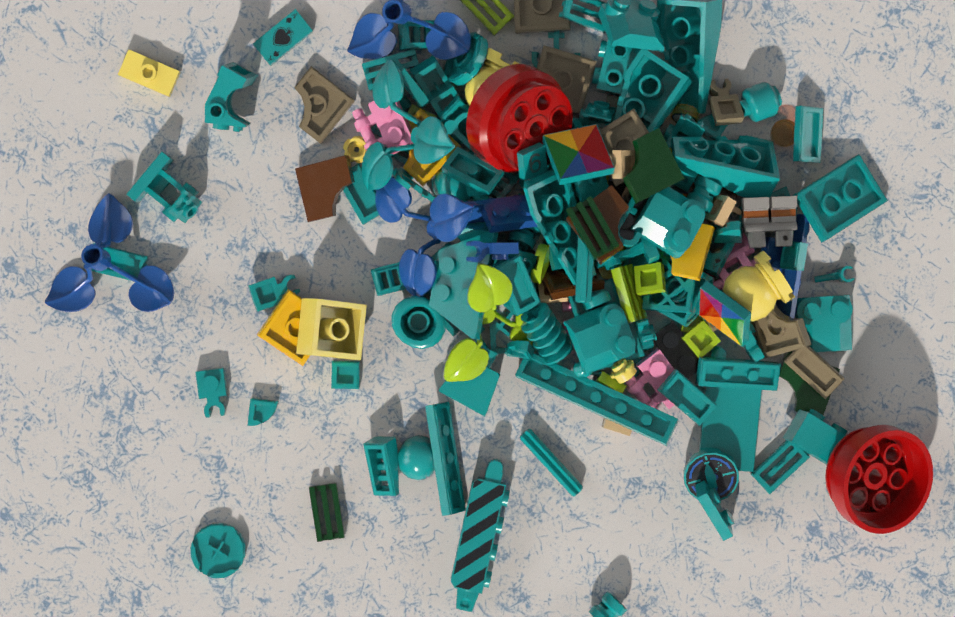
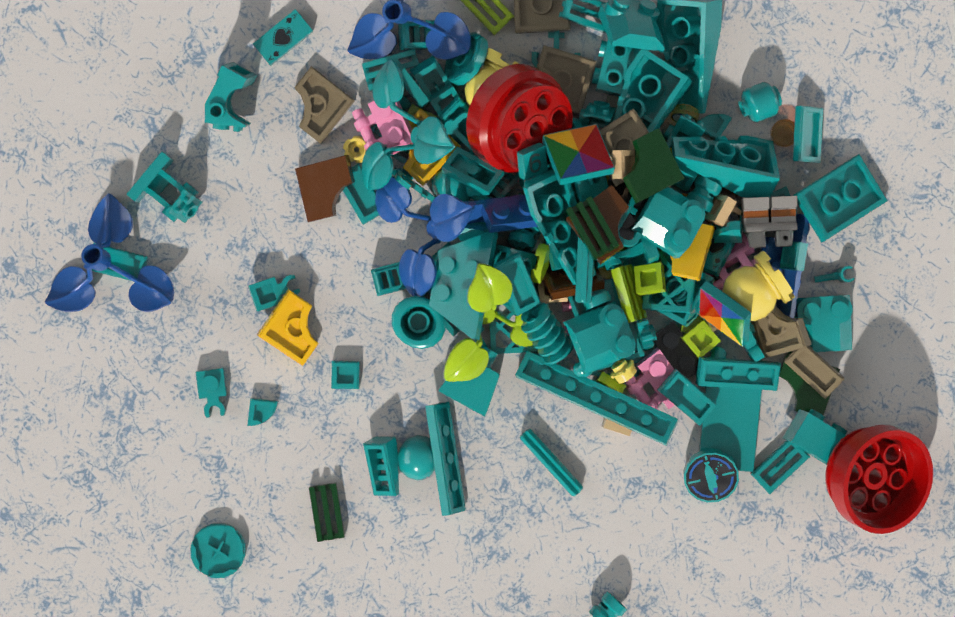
light yellow plate [118,49,181,97] -> none
light yellow brick [296,298,367,360] -> none
teal hinge [451,458,510,612] -> none
blue plate [466,241,519,262] -> none
teal tile [505,341,534,359] -> none
teal plate [695,480,735,541] -> none
dark tan plate [709,78,744,126] -> none

